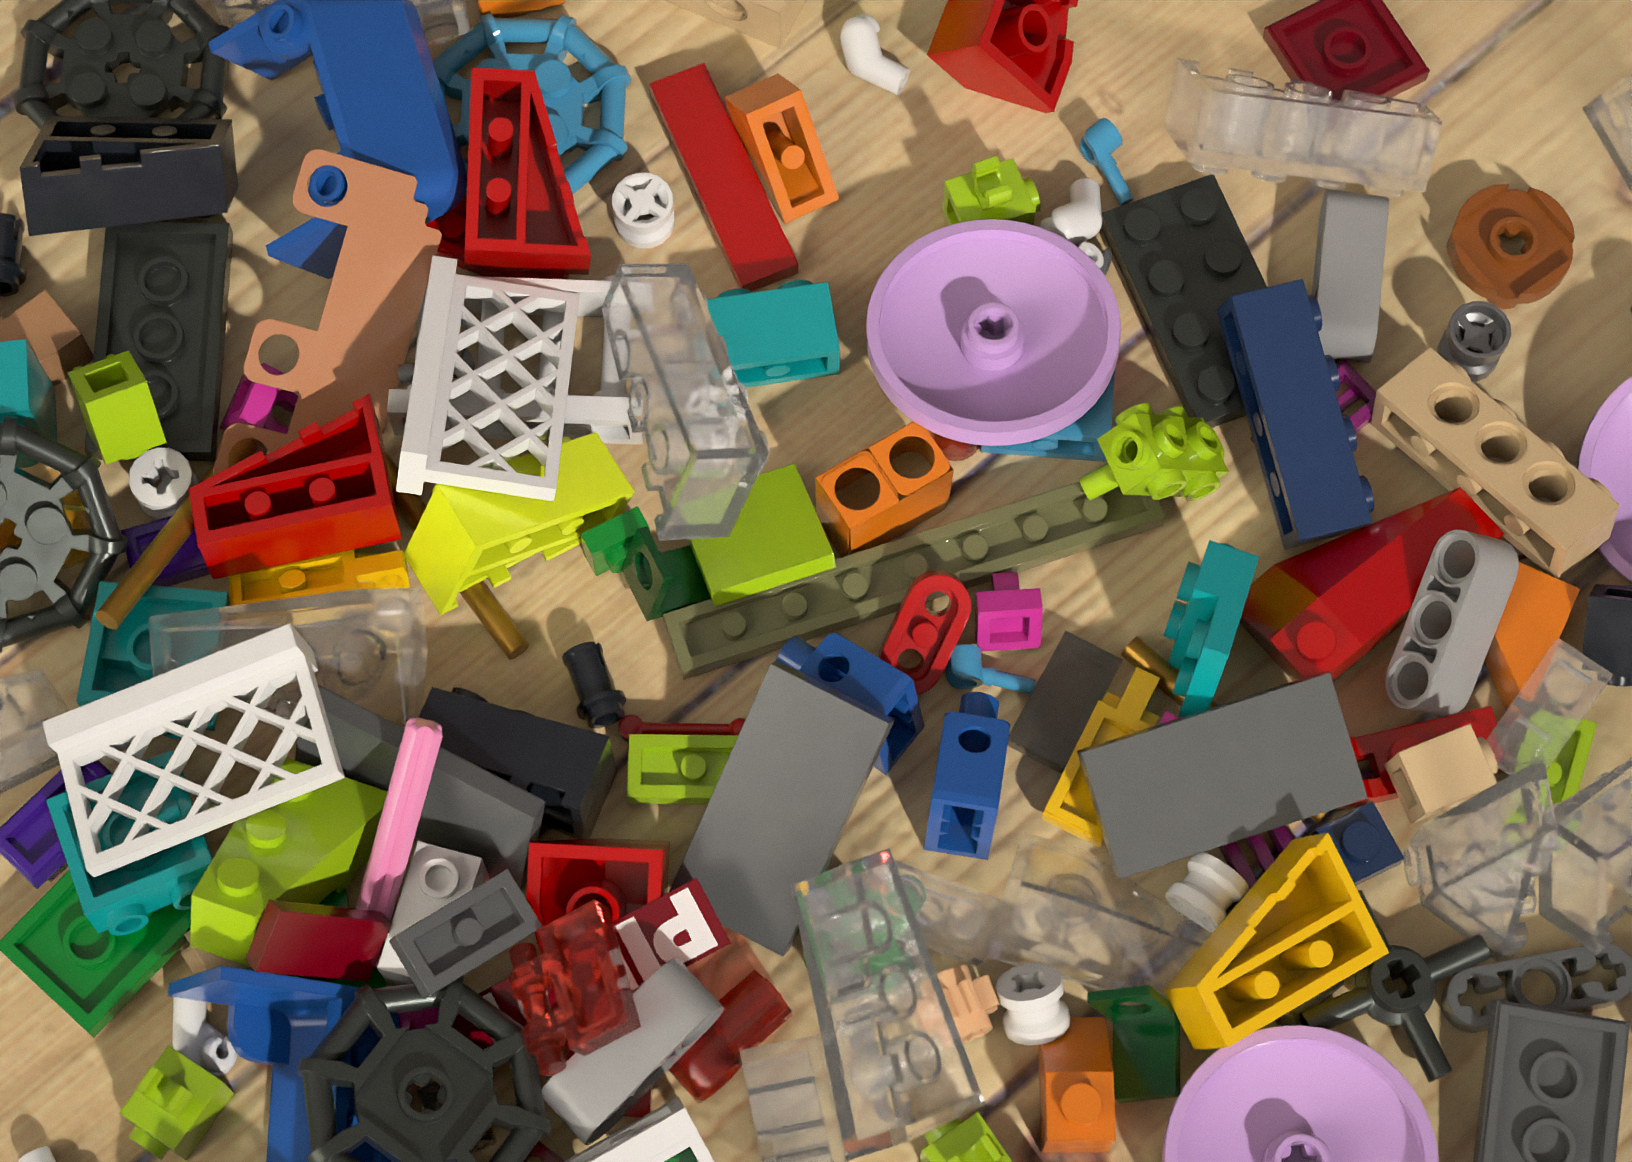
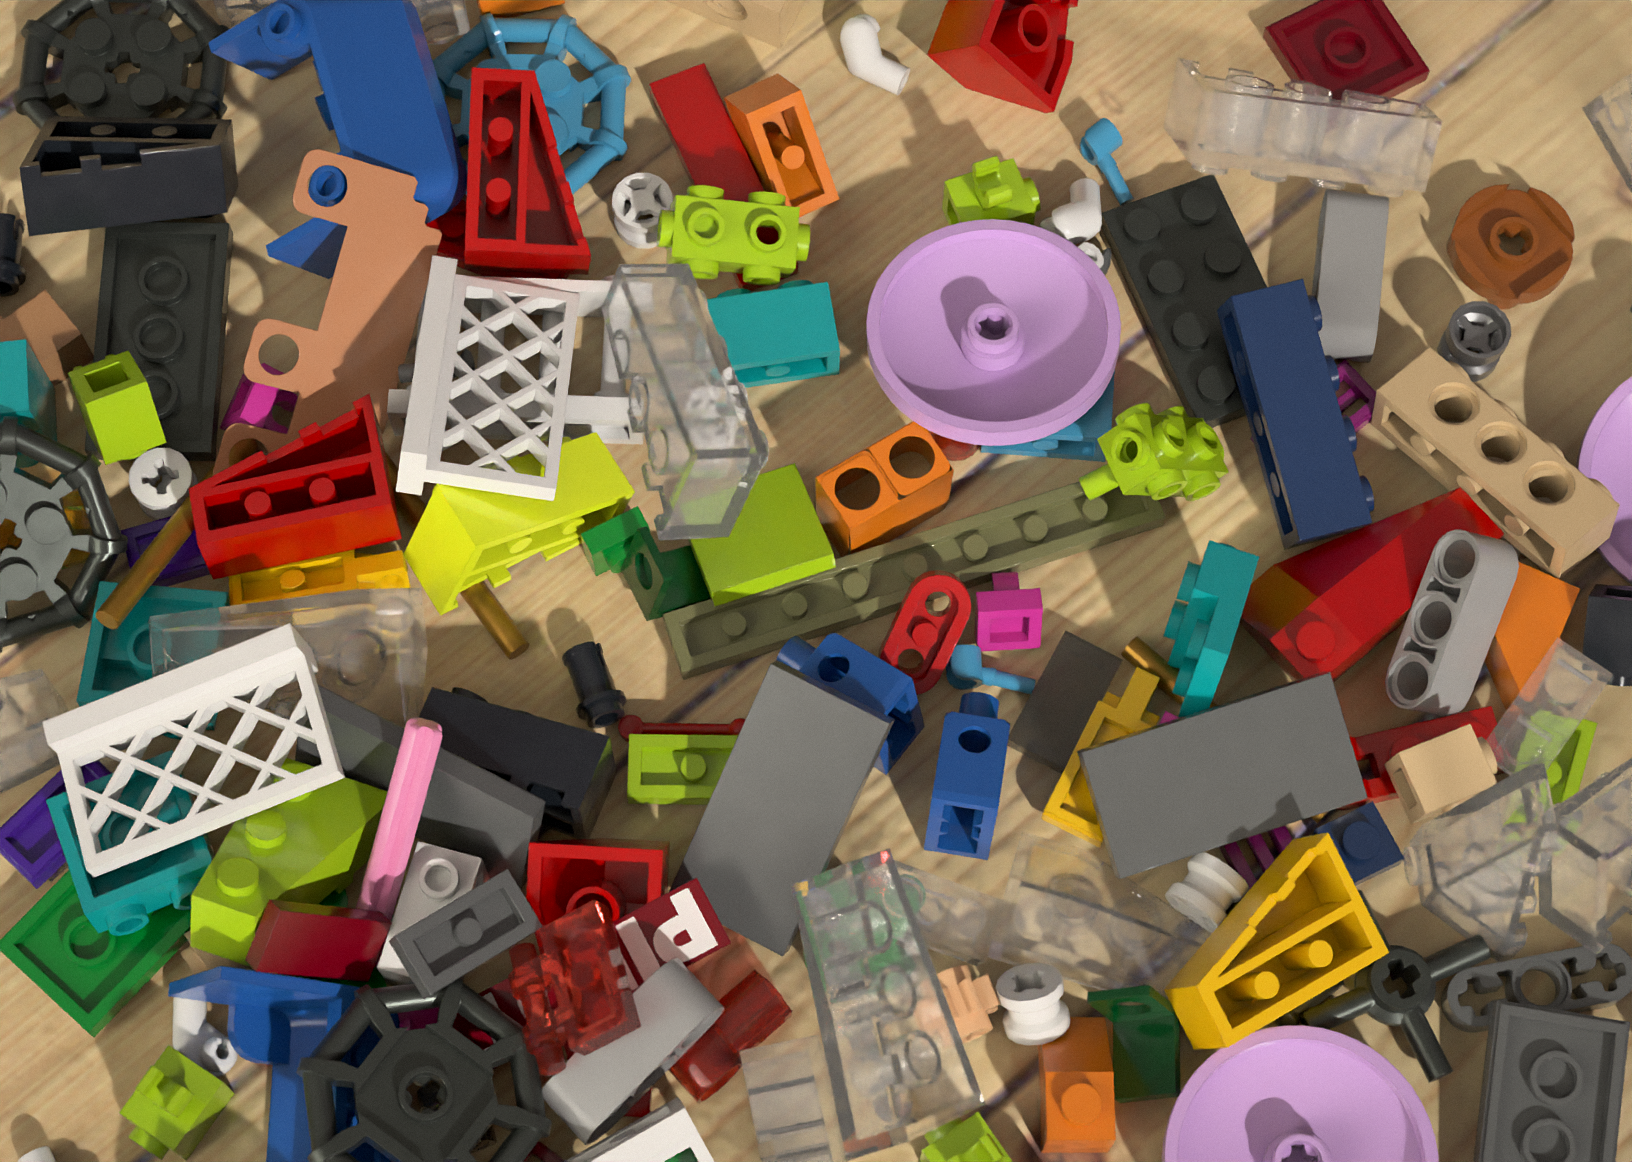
none -> lime brick [657,185,810,285]

